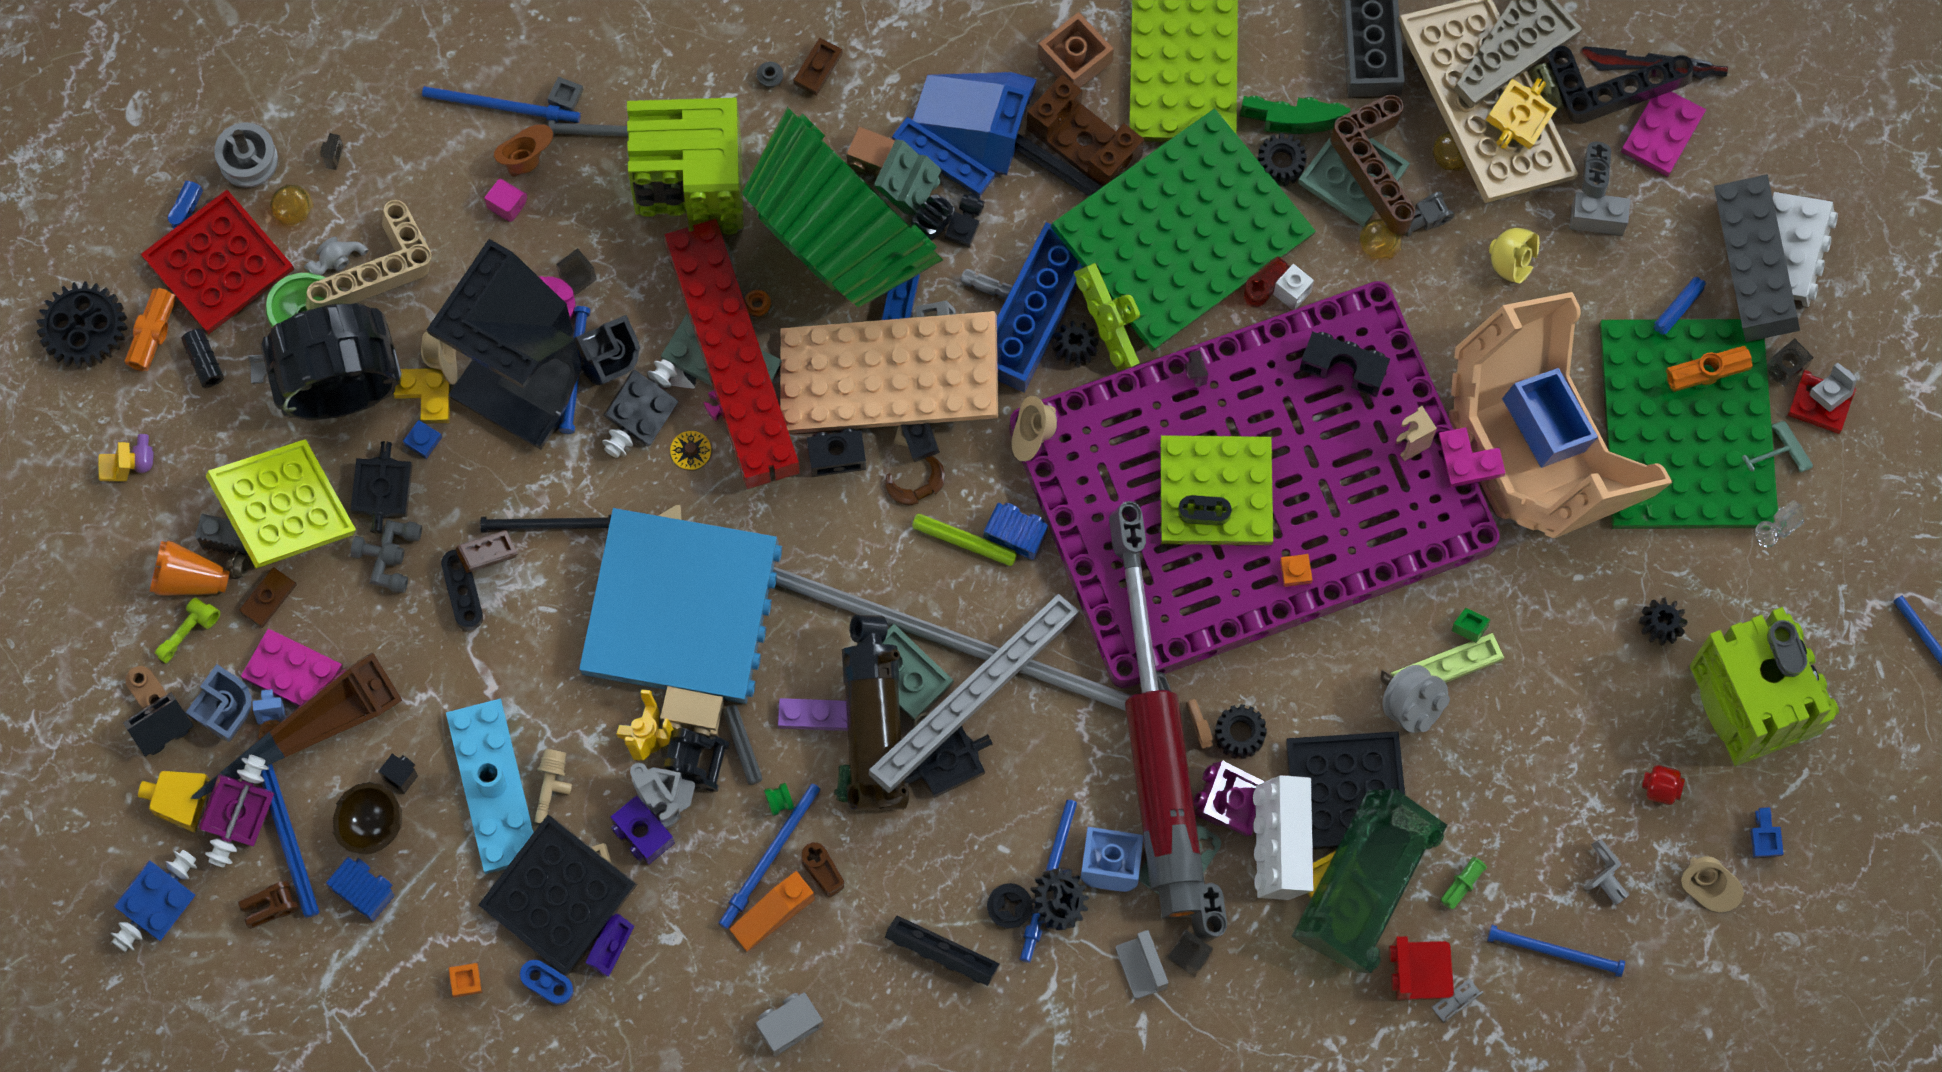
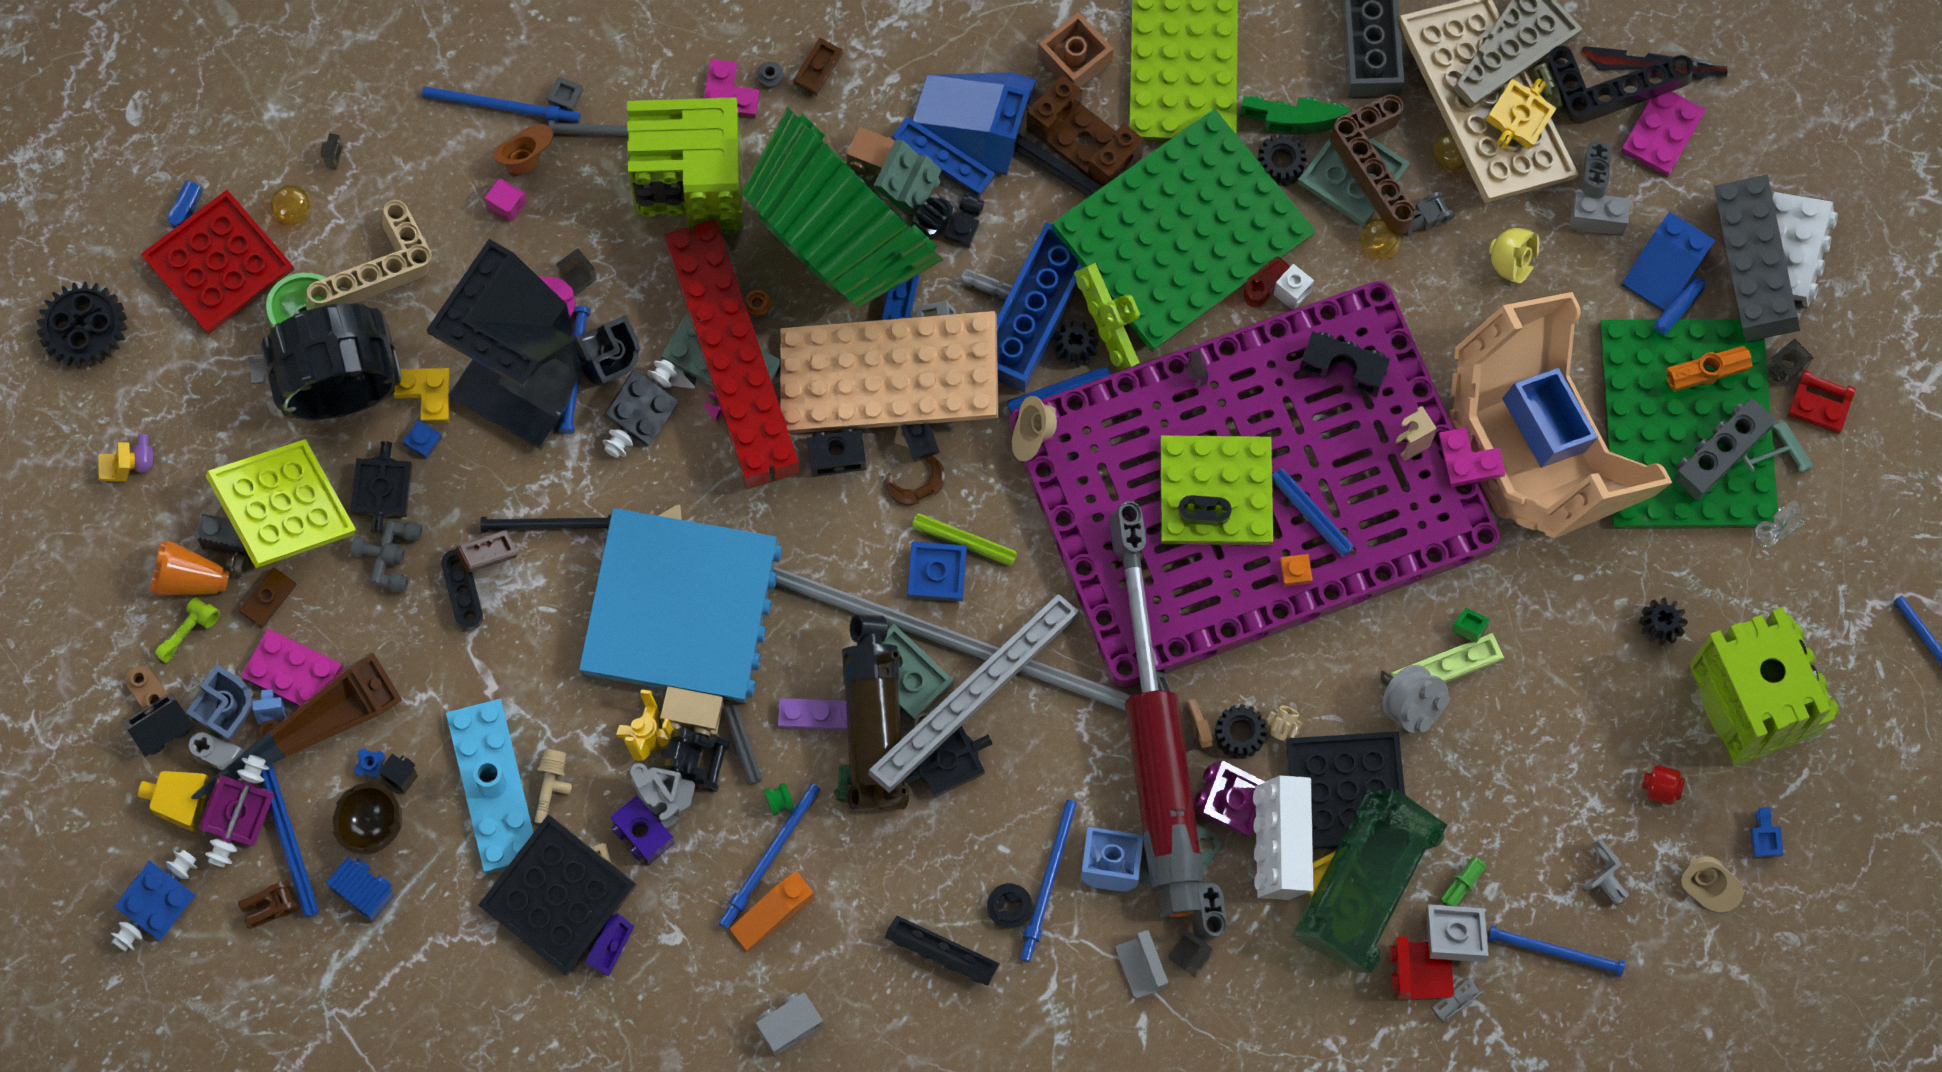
orange piece [124,288,177,372] -> none
black axle [181,329,224,388] -> none
light grey wheel [214,122,278,188] -> none
light grey piece [304,237,369,275] -> none
tan piece [421,332,457,385] -> none
orange plate [449,963,482,998] -> none
blue plate [520,960,574,1005] -> none
piece [670,431,711,470] -> none
reddish brown piece [802,842,844,898] -> none
blue brick [983,503,1048,561] -> none
black gear [1029,868,1089,931] -> none
dark grey piece [1767,620,1807,677] -> none
light grey bracket [1810,363,1857,412] -> none
none -> light grey piece [189,732,245,773]
none -> blue plate [354,748,385,778]
none -> dark pink plate [704,59,760,118]
none -> blue plate [907,542,967,602]
none -> blue axle [1007,367,1110,414]
none -> tan gear [1266,706,1303,741]
none -> blue axle [1272,468,1353,557]
none -> light grey plate [1426,904,1489,962]
none -> blue slope [1621,211,1715,312]
none -> dark grey brick [1673,398,1776,502]

